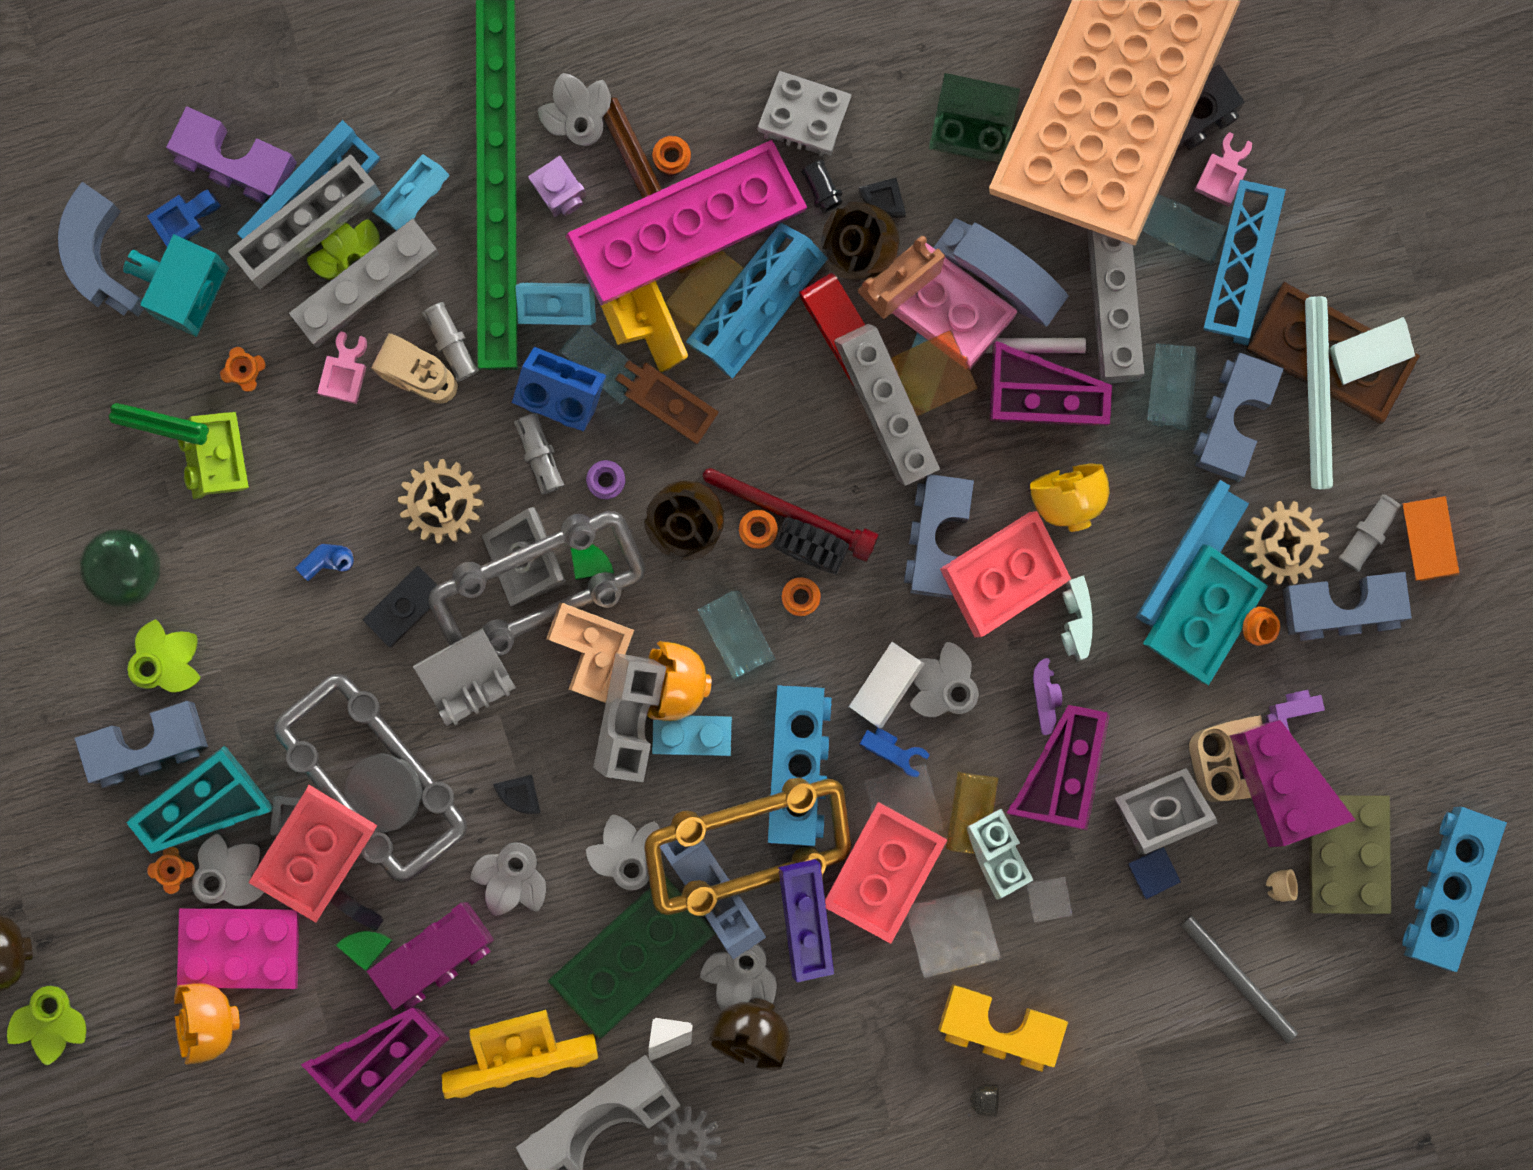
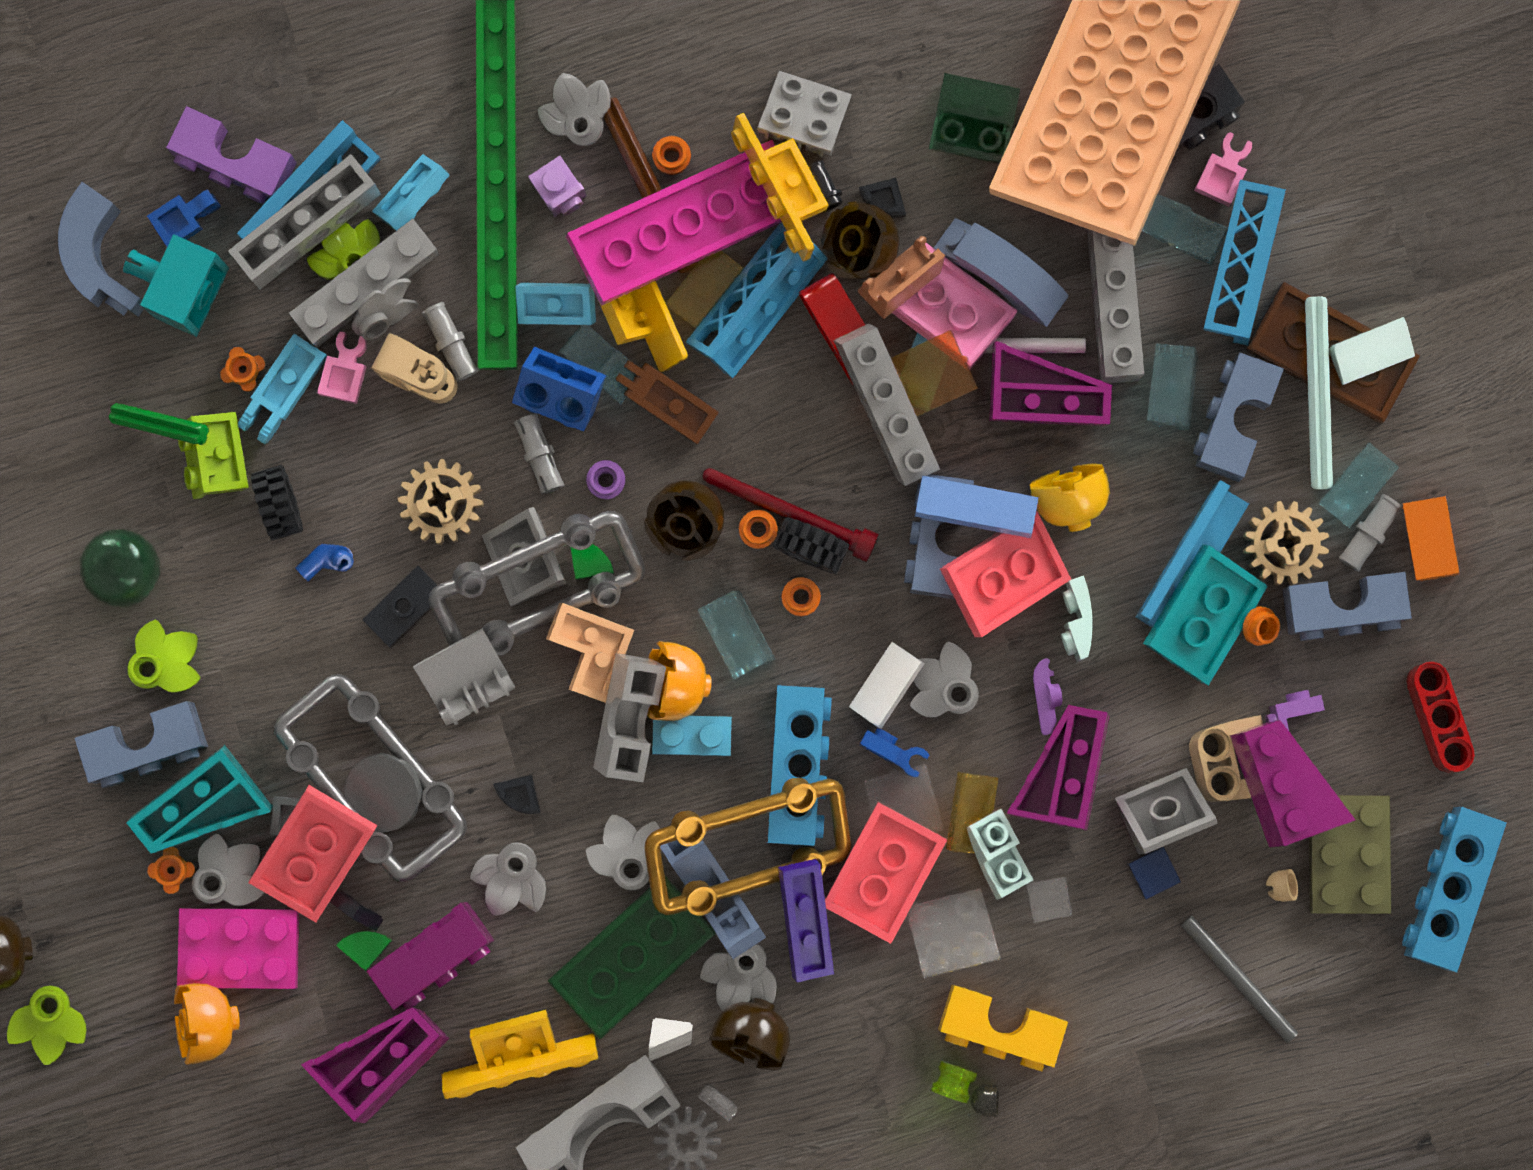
none -> medium azure hinge [238,334,327,444]
none -> black tyre [251,464,303,541]
none -> light grey plate [352,278,418,340]
none -> clear tile [698,1083,738,1122]
none -> yellow bracket [731,113,828,261]
none -> medium blue tile [915,476,1039,538]
none -> clear neon green wheel [930,1060,978,1104]
none -> clear light blue slope [1319,442,1399,528]
none -> red beam [1406,662,1475,773]

